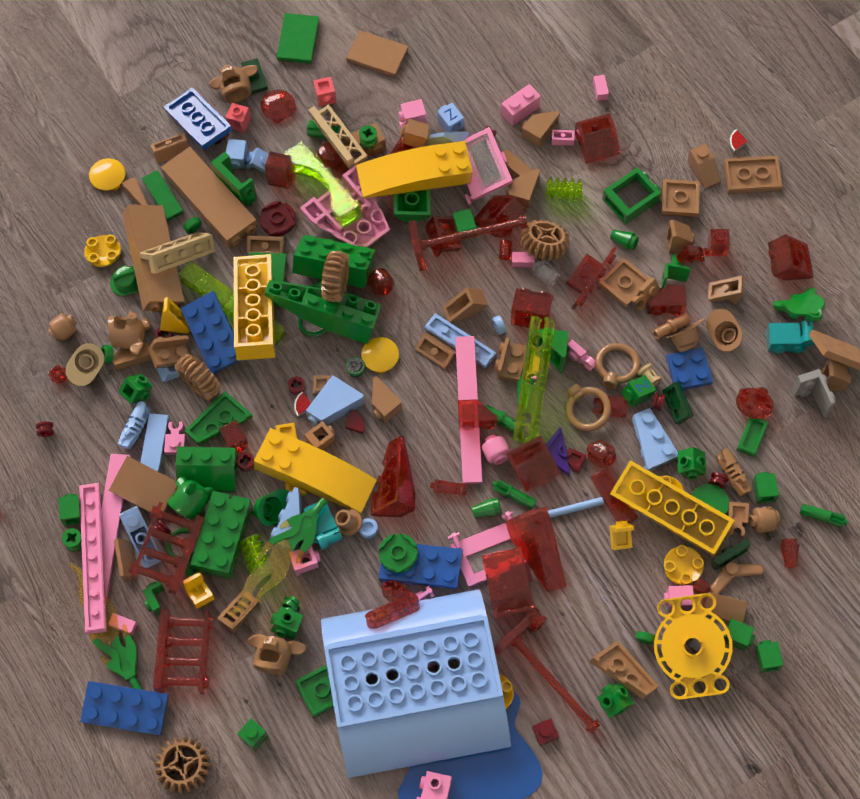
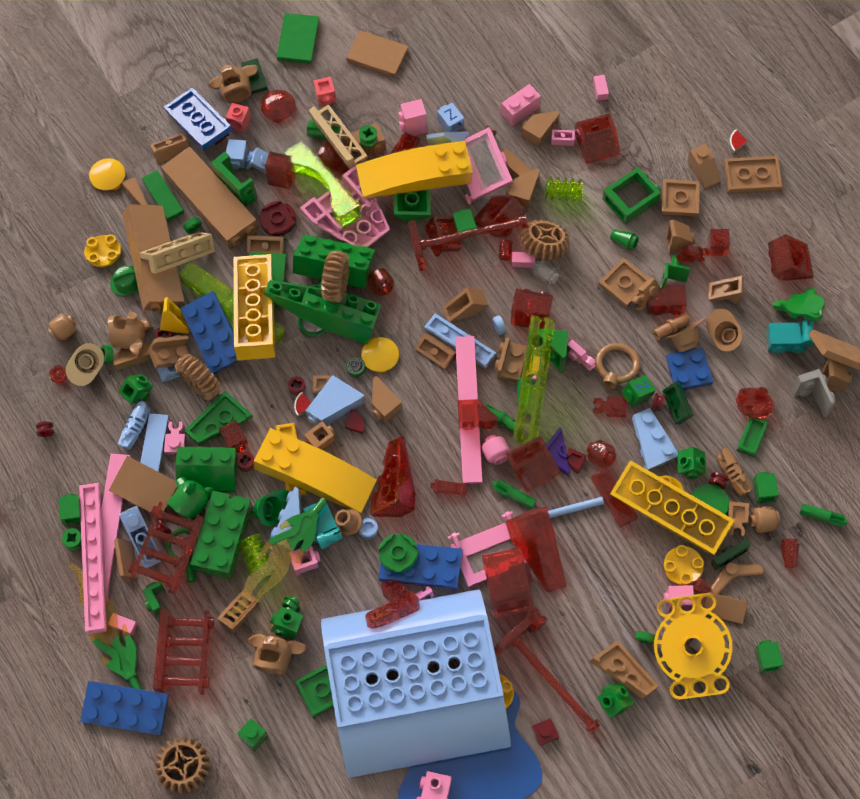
yellow bracket [183,572,214,609] -> none
medium nougat brick [400,118,429,148] -> none
green cone [472,497,502,518] -> none
clear red bracket [566,247,617,310] -> none
medium nougat piece [566,384,611,432] -> none
yellow bracket [609,521,634,550] -> none
tan bush [637,363,662,387] -> none
green brick [724,618,756,651] -> none

